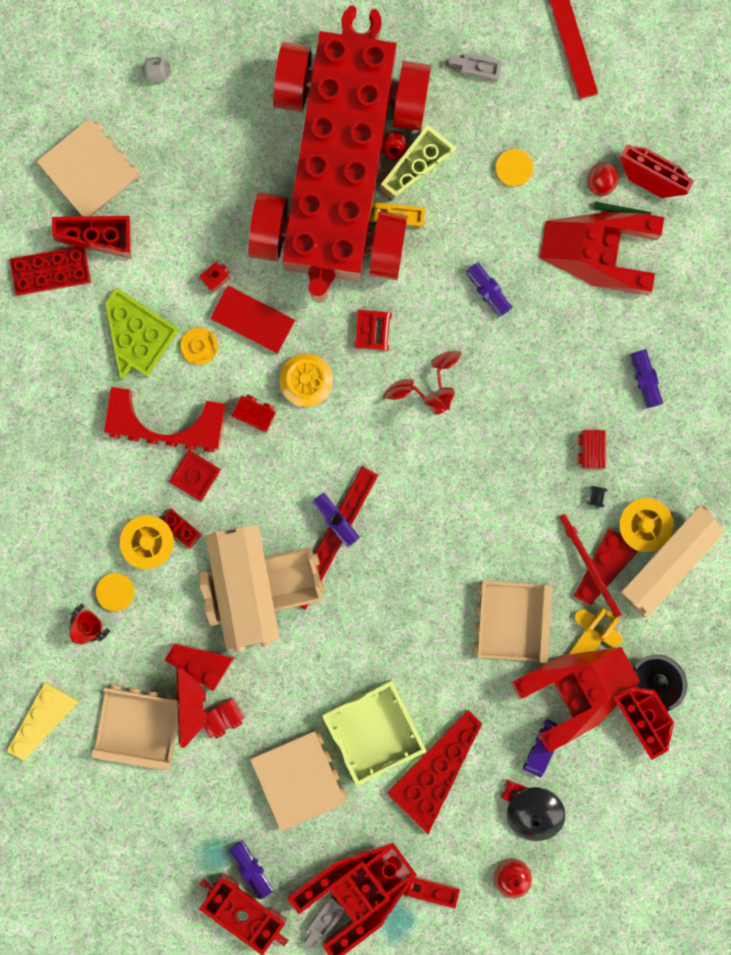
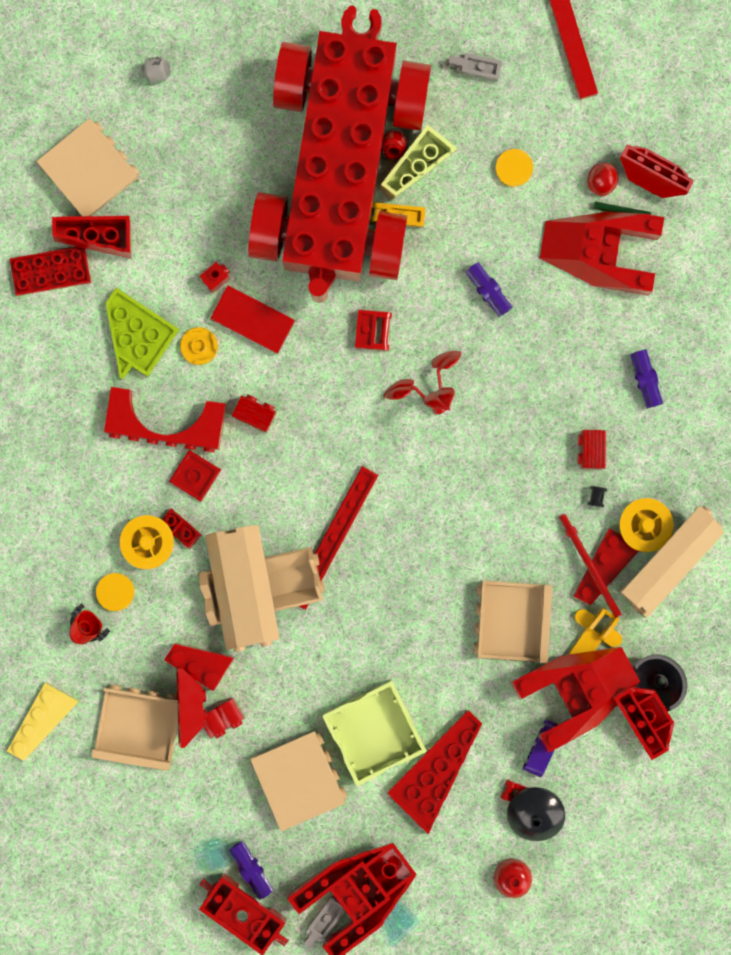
yellow wheel [279,354,333,407] -> none
dark purple piece [311,492,360,548] -> none
red plate [404,876,460,909] -> none

